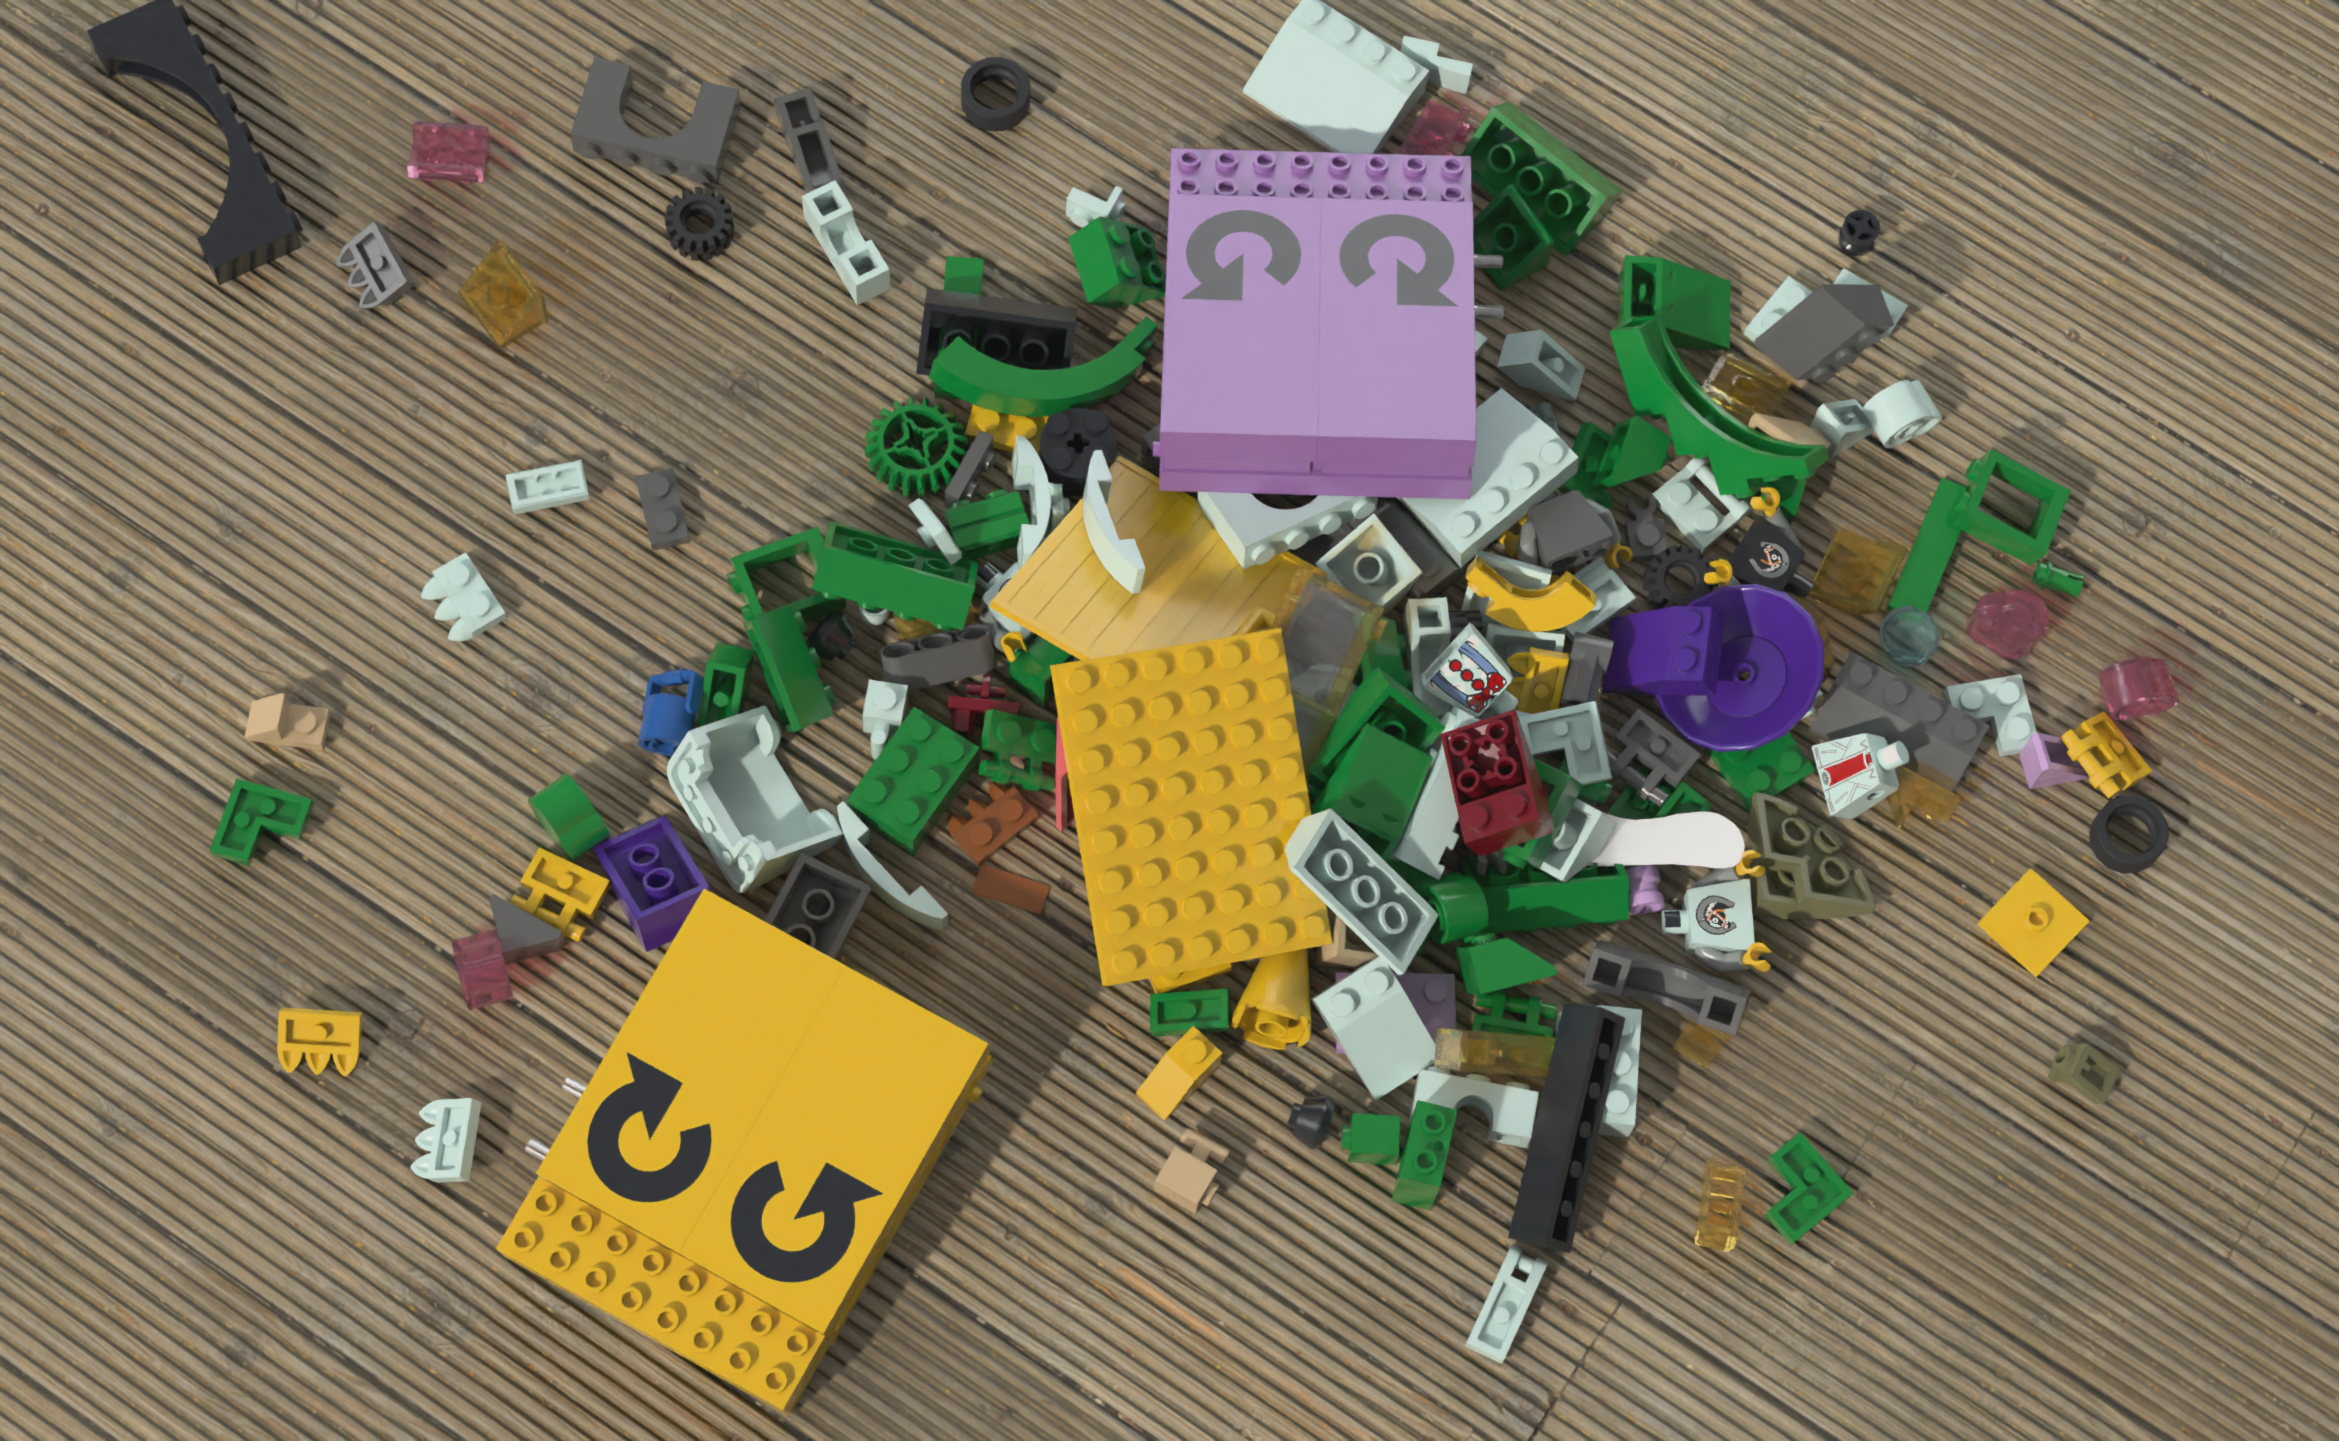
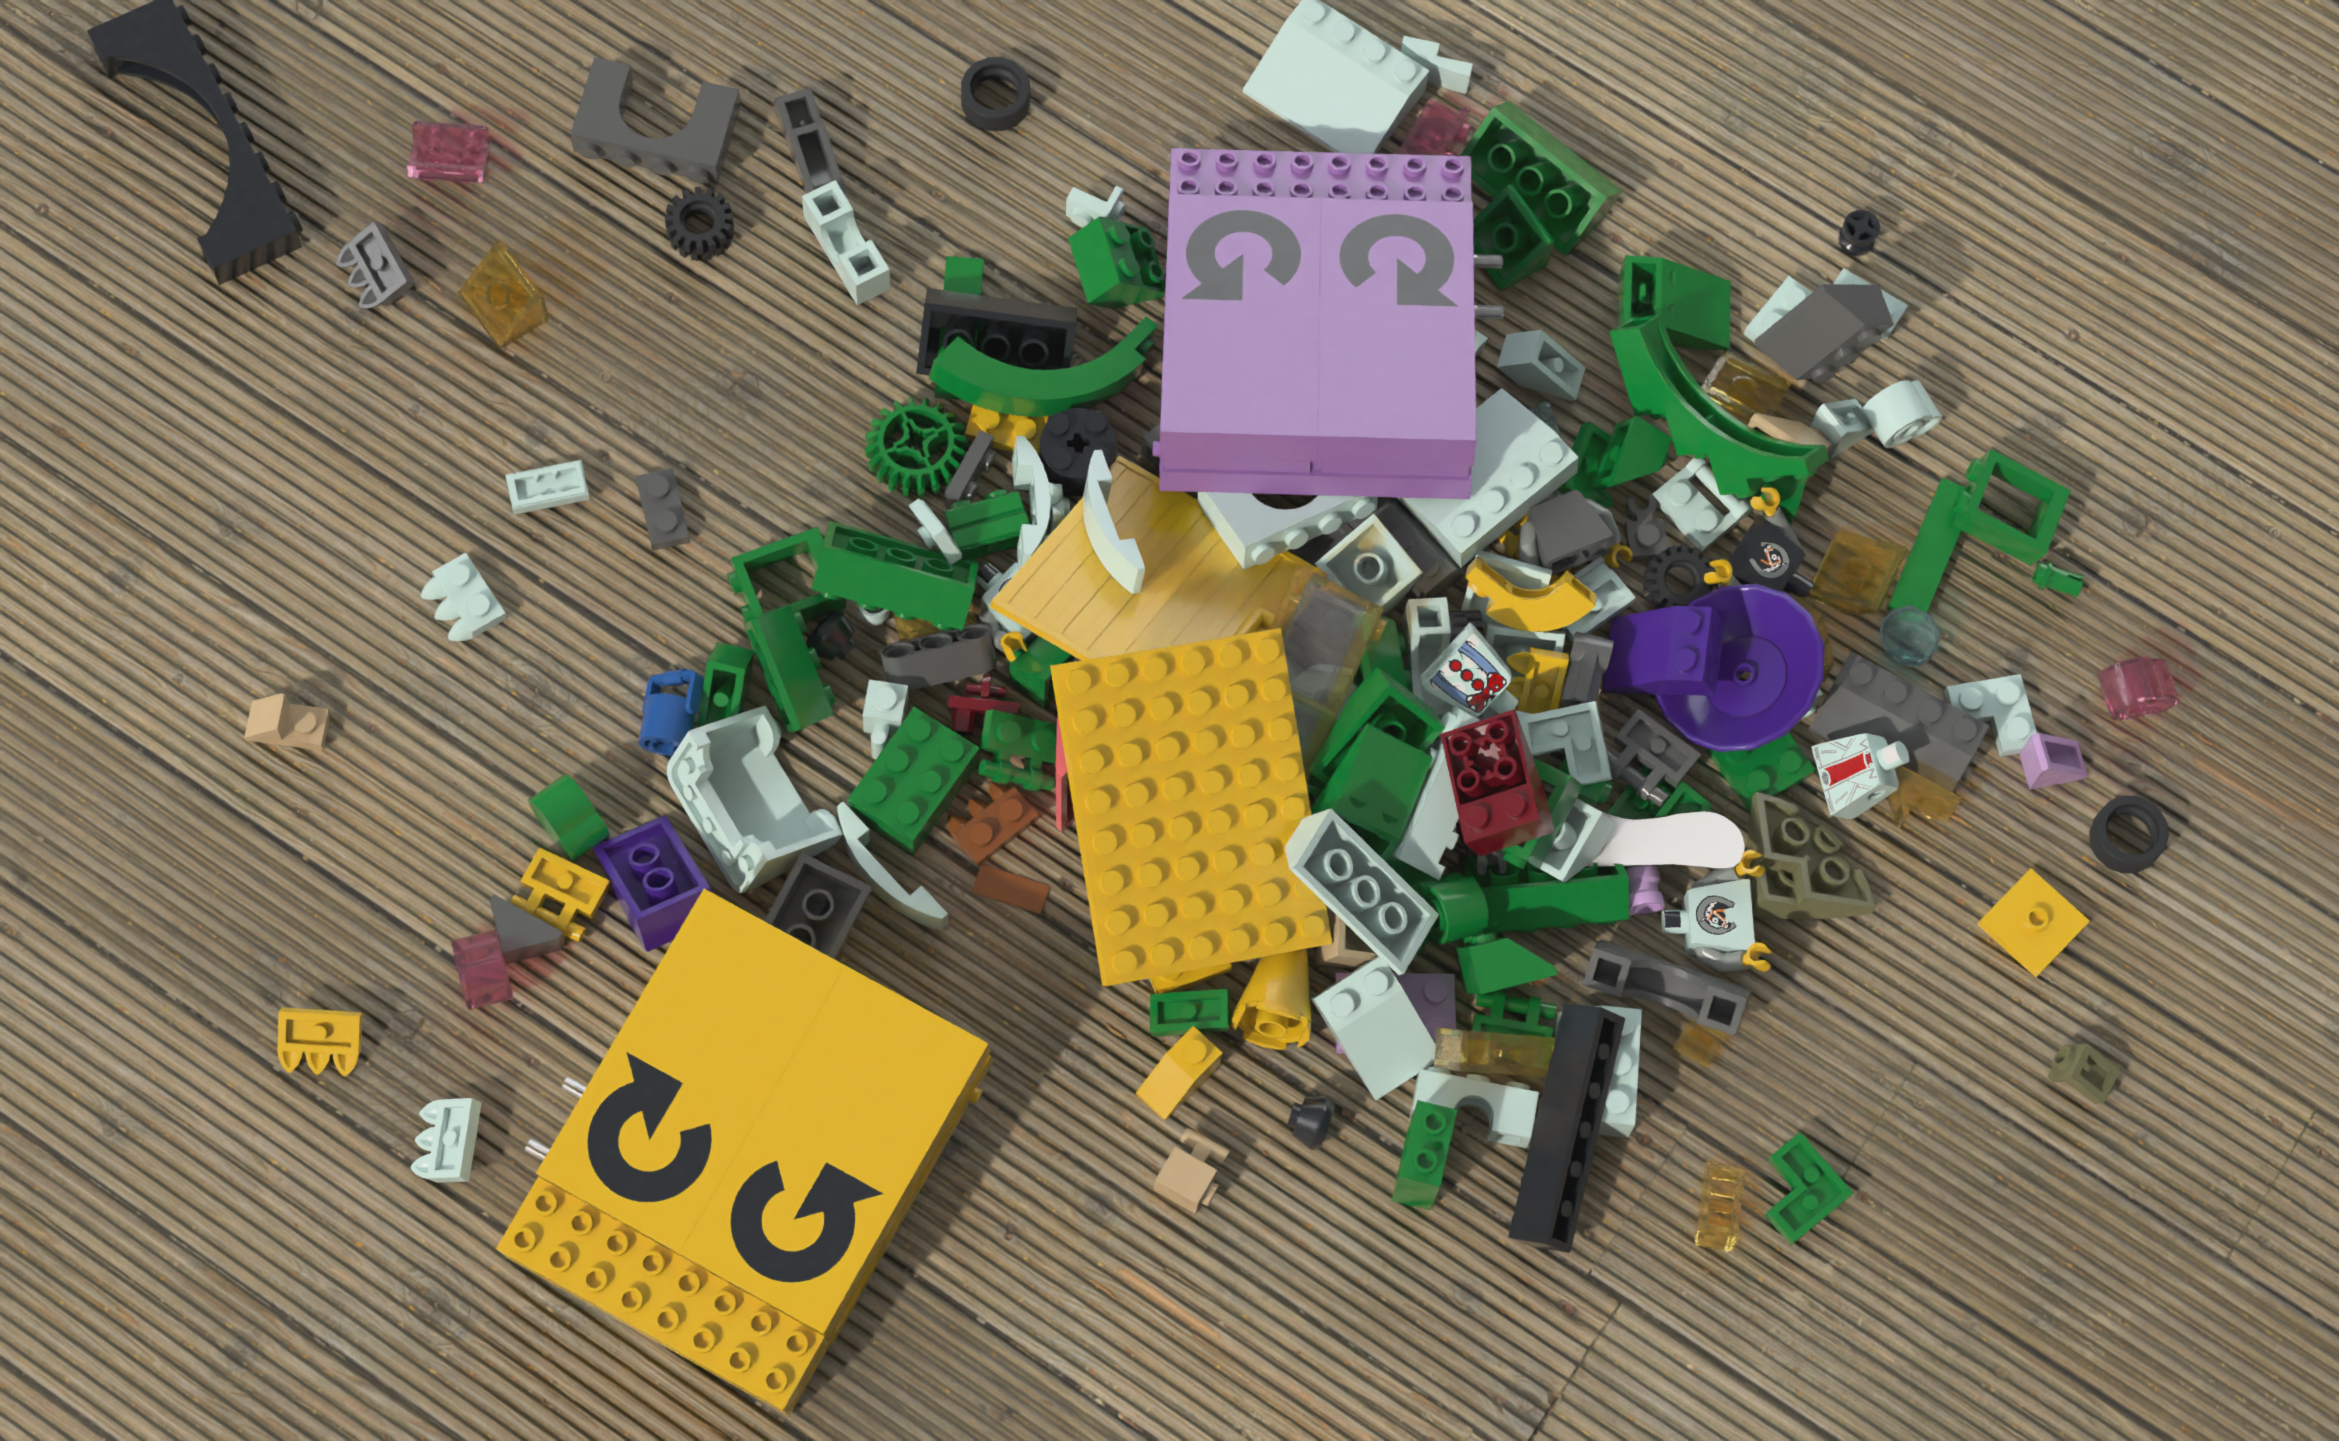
green plate [209,778,314,866] -> none
green brick [1341,1113,1400,1165] -> none
light aqua plate [1465,1244,1548,1364] -> none
clear pink piece [1966,590,2049,659] -> none
yellow plate [2060,711,2153,799] -> none

